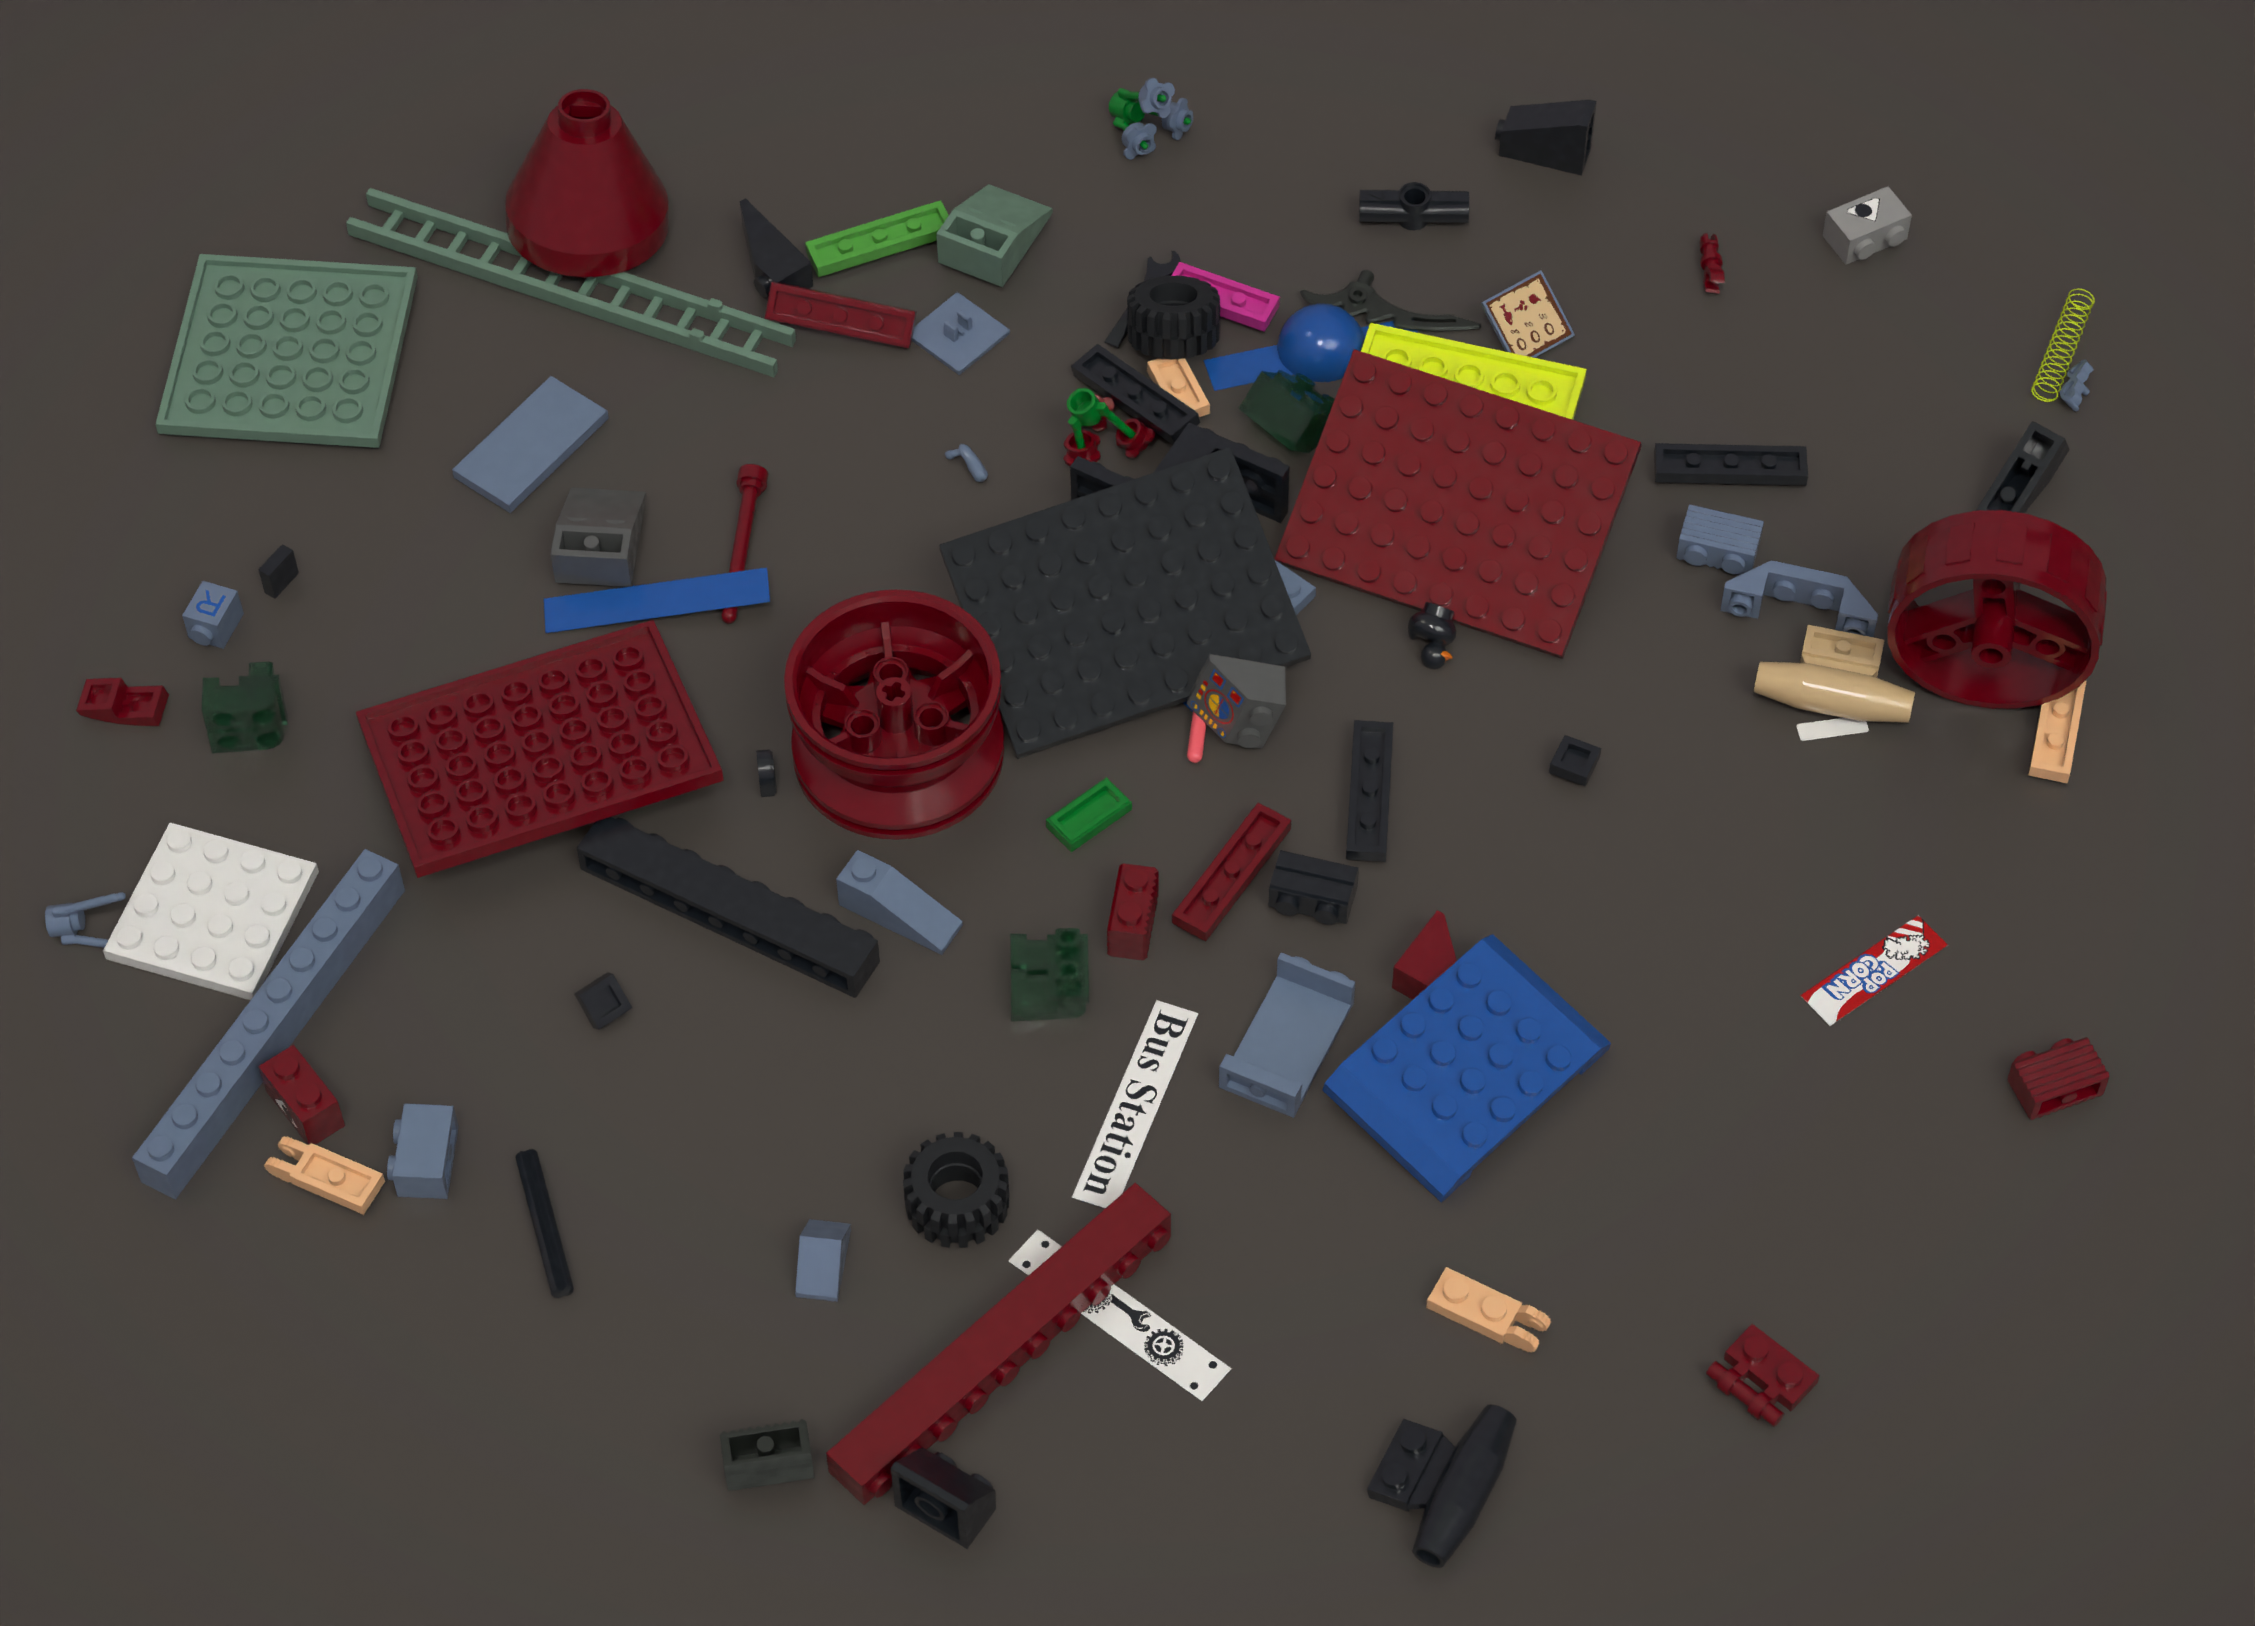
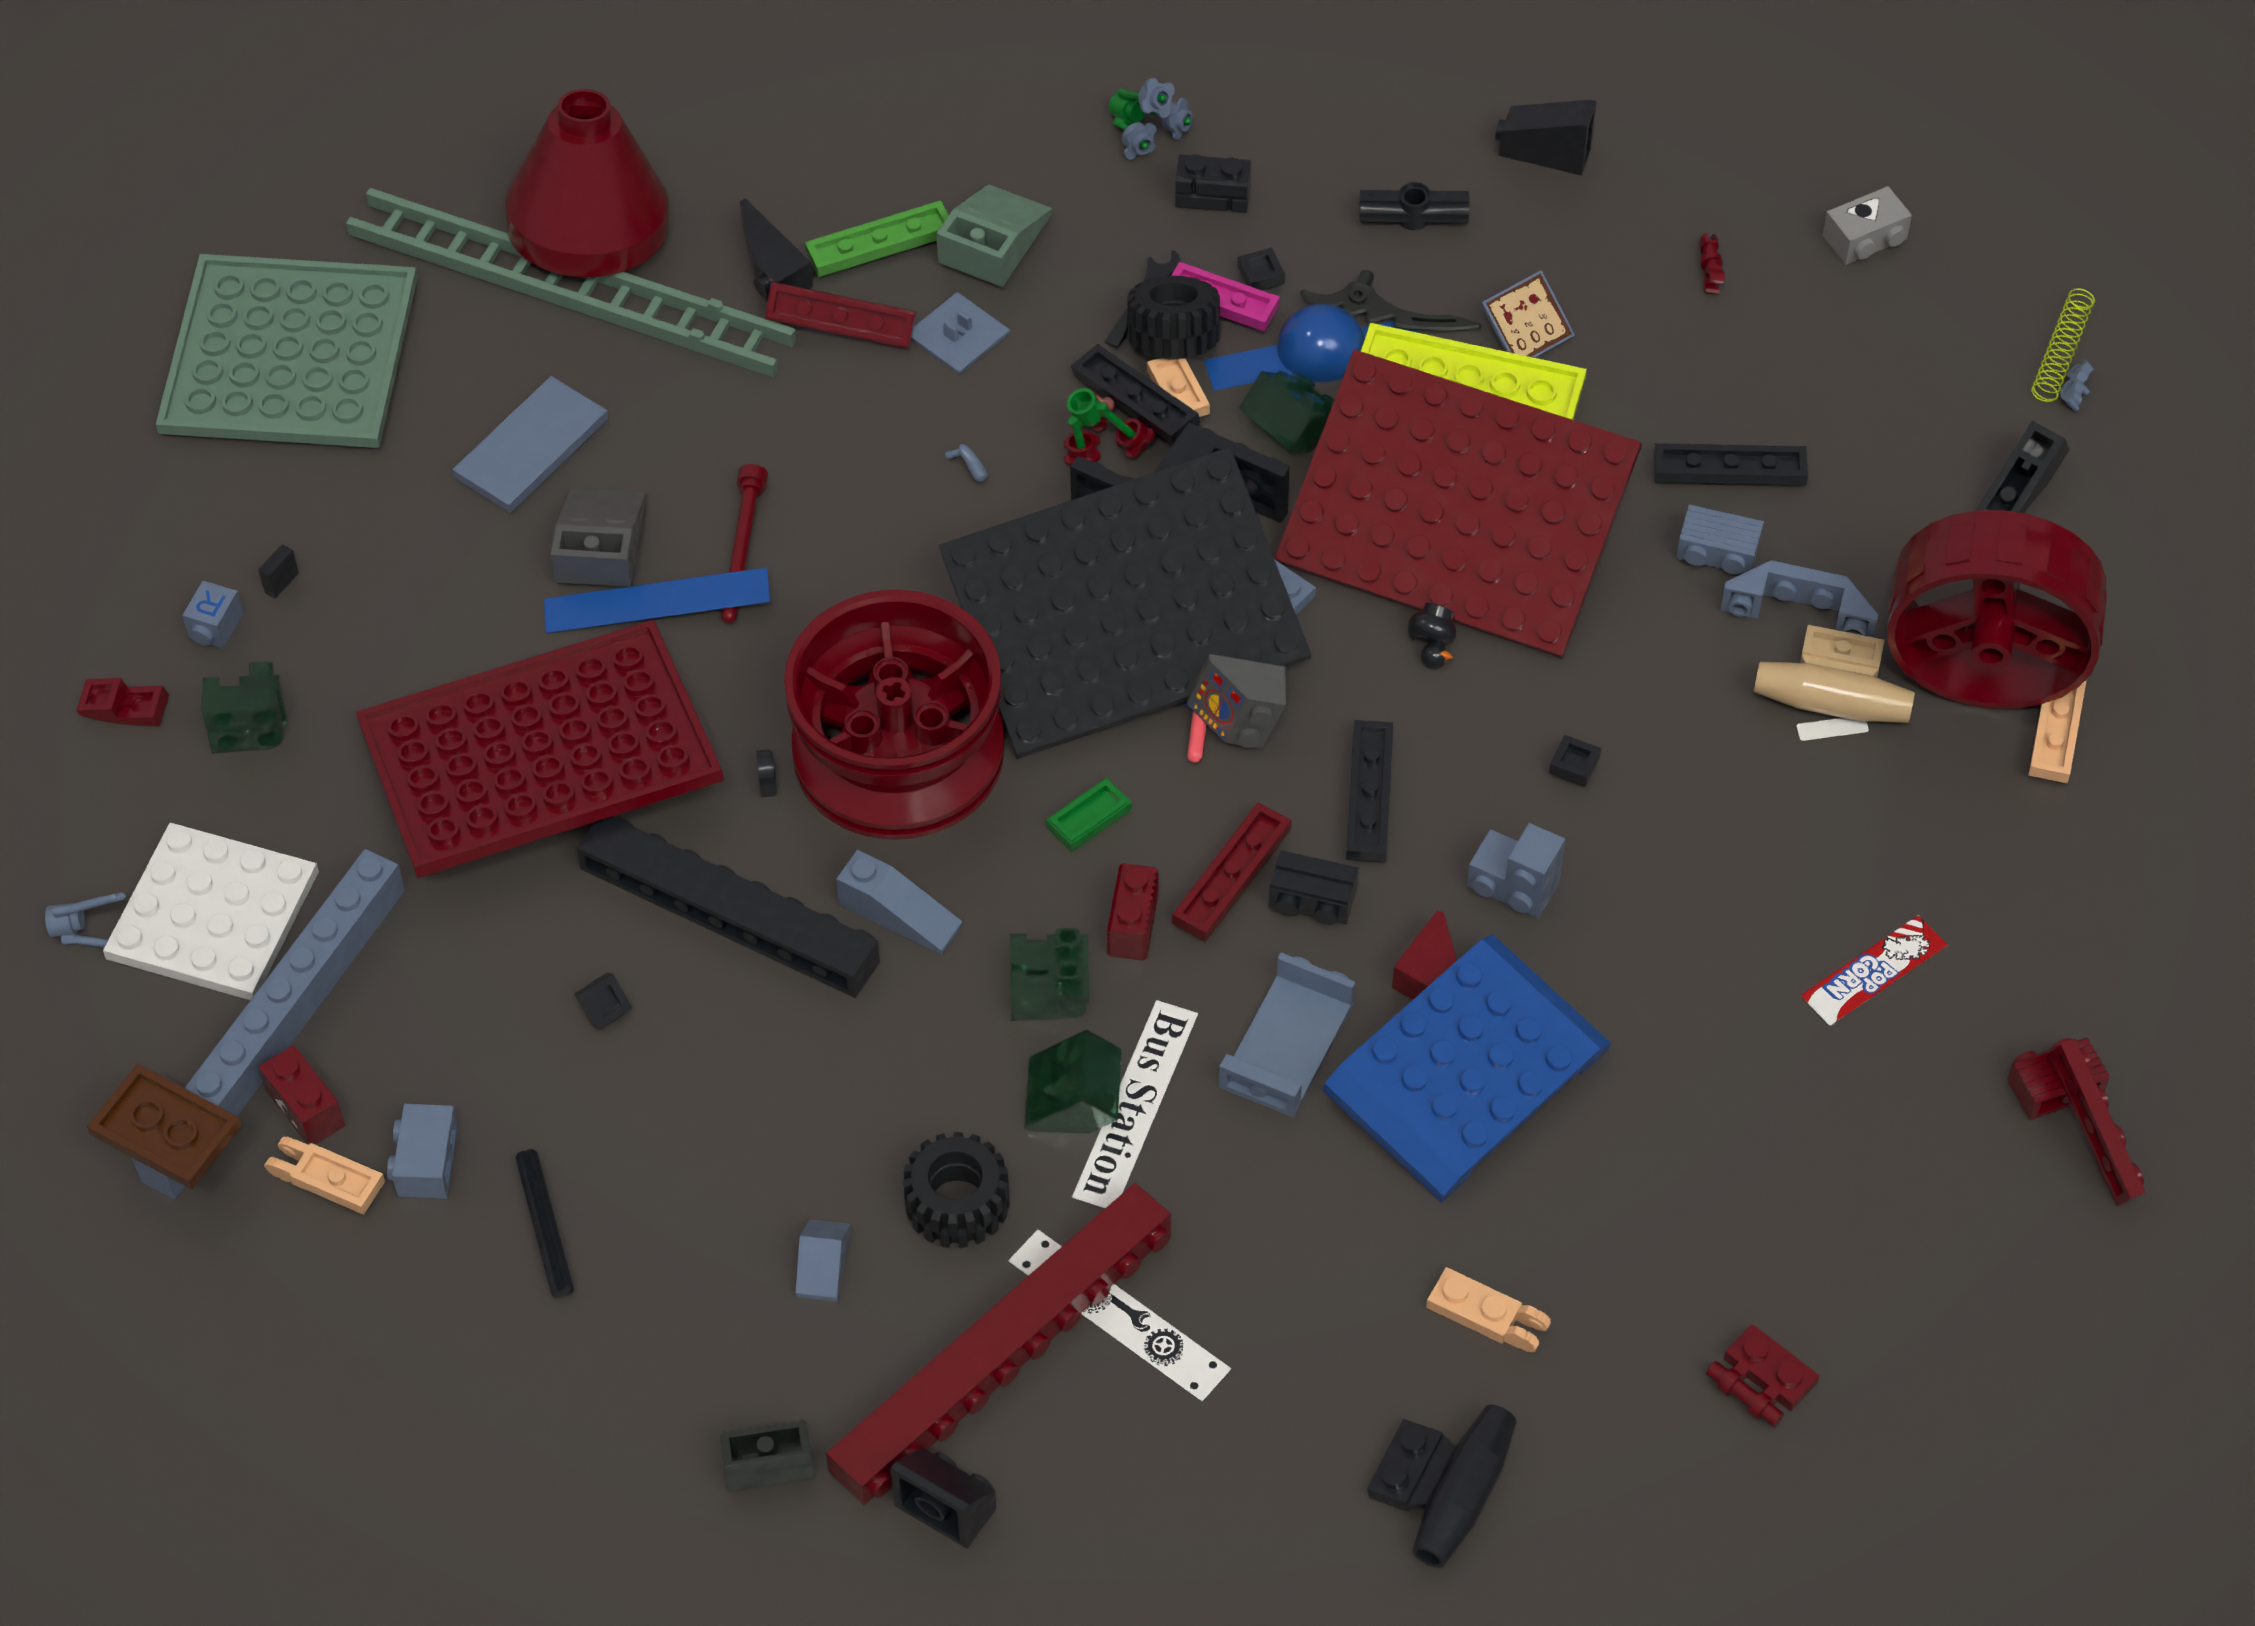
none -> reddish brown plate [87,1064,242,1189]
none -> clear green slope [1024,1029,1122,1134]
none -> black brick [1175,154,1251,213]
none -> black plate [1238,247,1285,290]
none -> sand blue brick [1467,823,1566,918]
none -> dark red plate [2048,1039,2146,1207]

